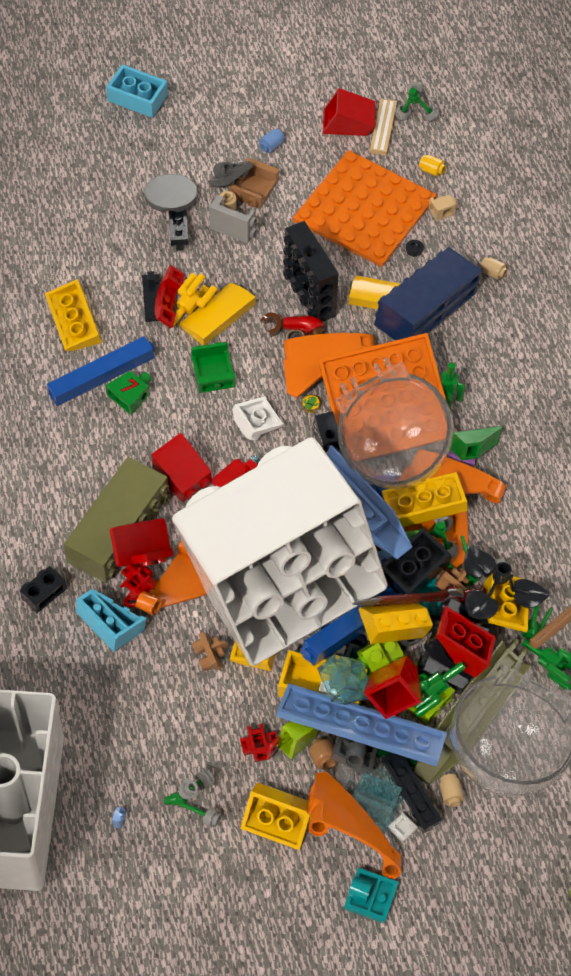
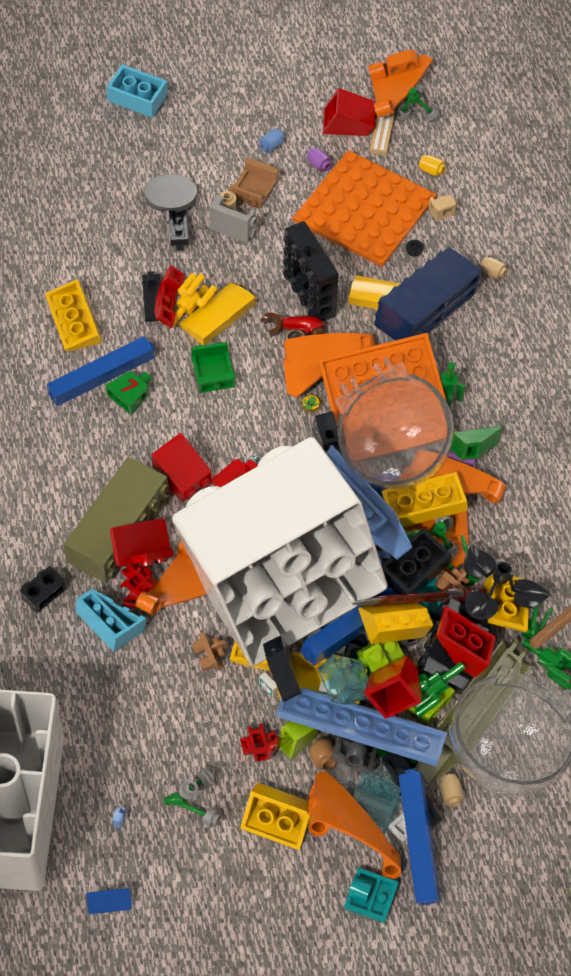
dark grey plate [208,161,253,188] -> none
white slope [232,396,284,440] -> none
none -> blue slope [86,888,132,914]
none -> white tile [259,672,278,698]
none -> black slope [263,635,302,702]
none -> medium lavender brick [306,147,332,172]
none -> orange panel [368,50,433,118]
none -> blue brick [399,769,441,905]

